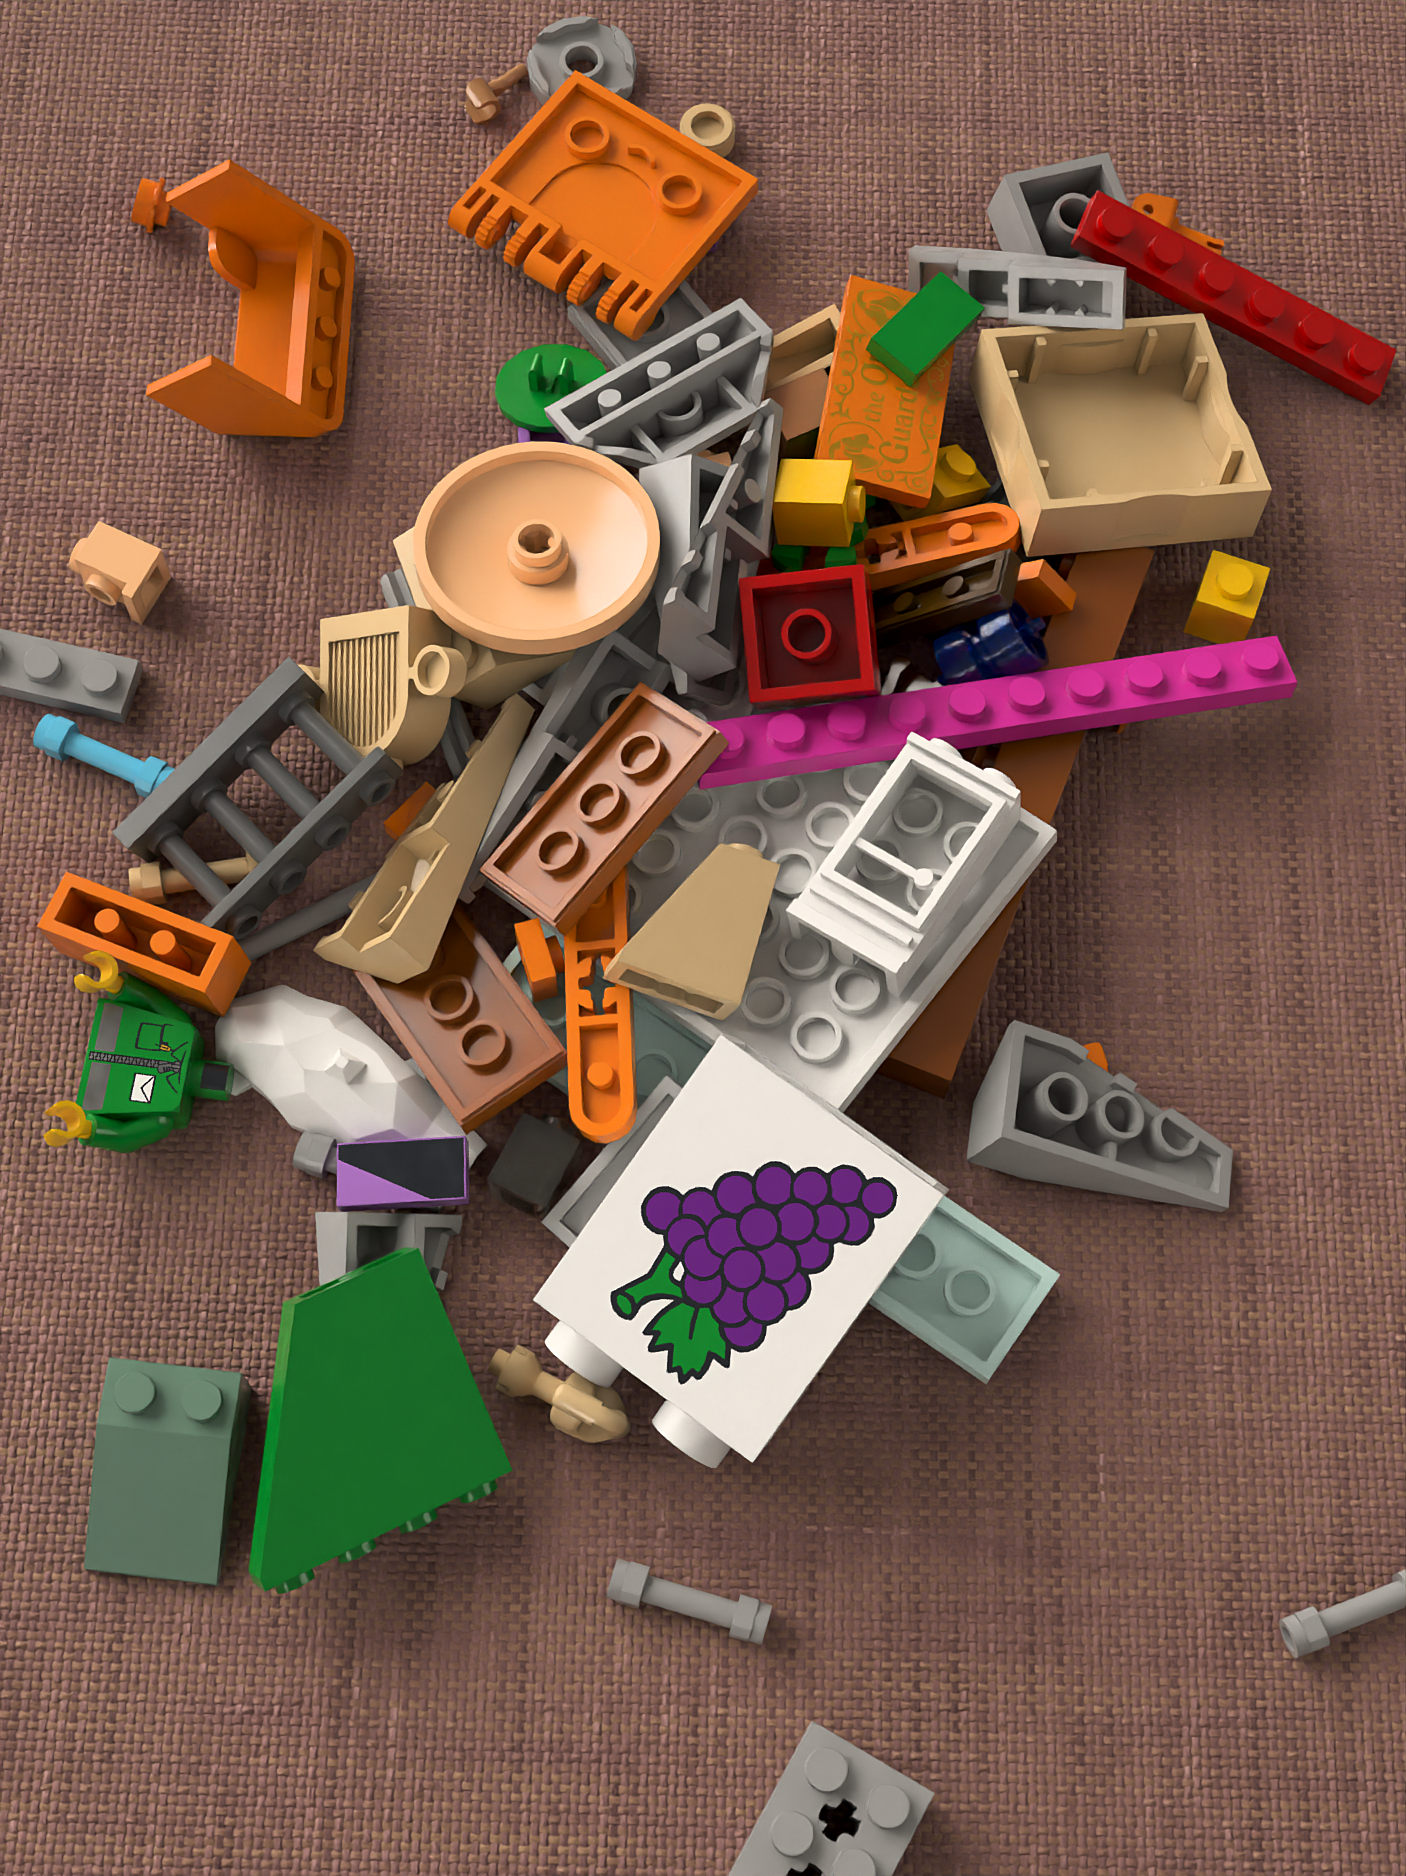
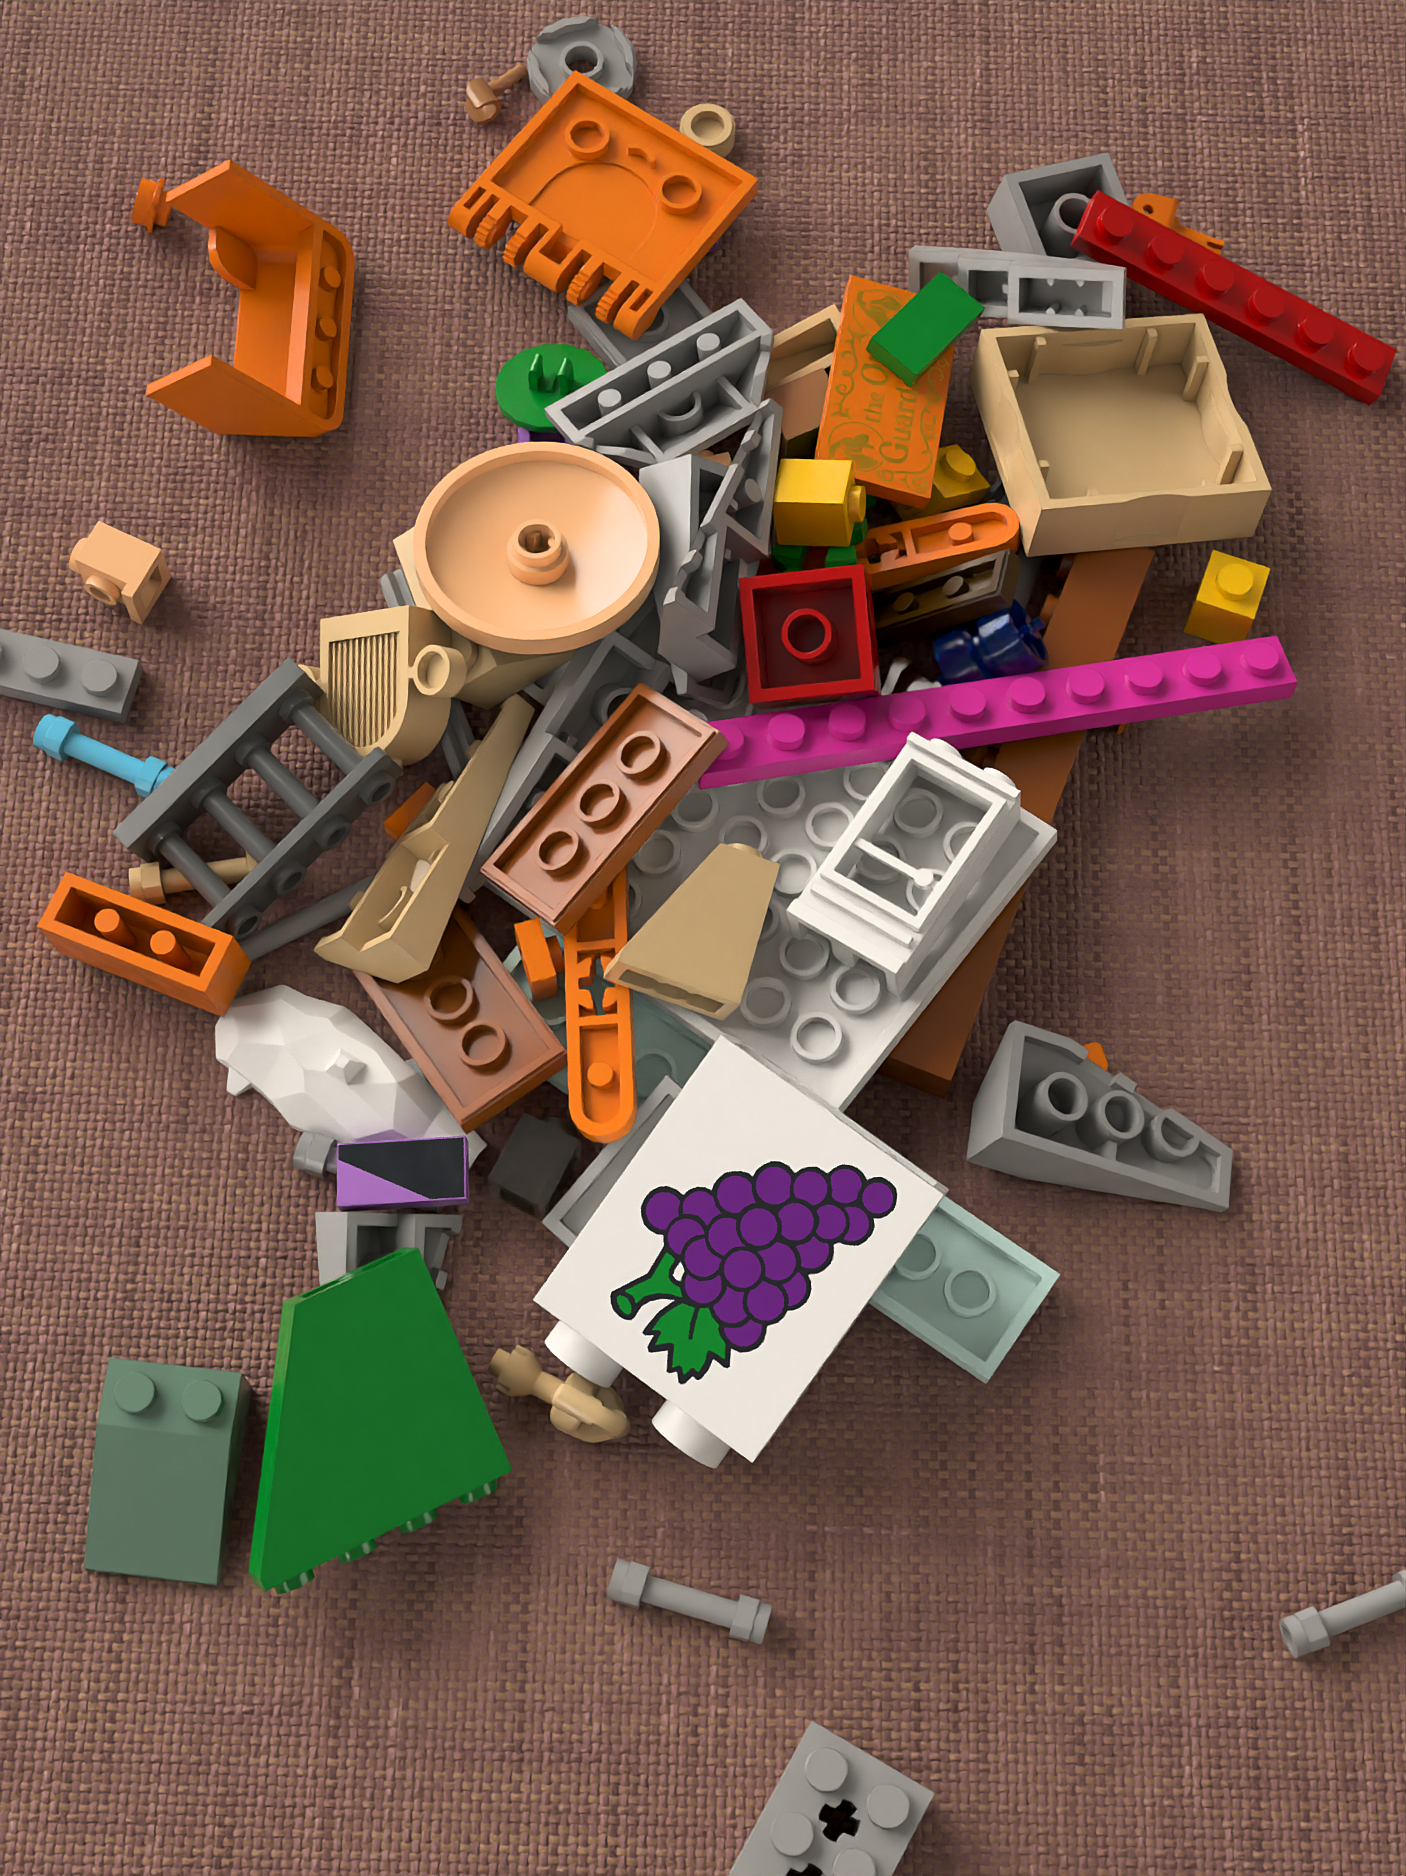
green torso [43,950,234,1154] -> none
orange tile [1010,559,1077,620] -> none

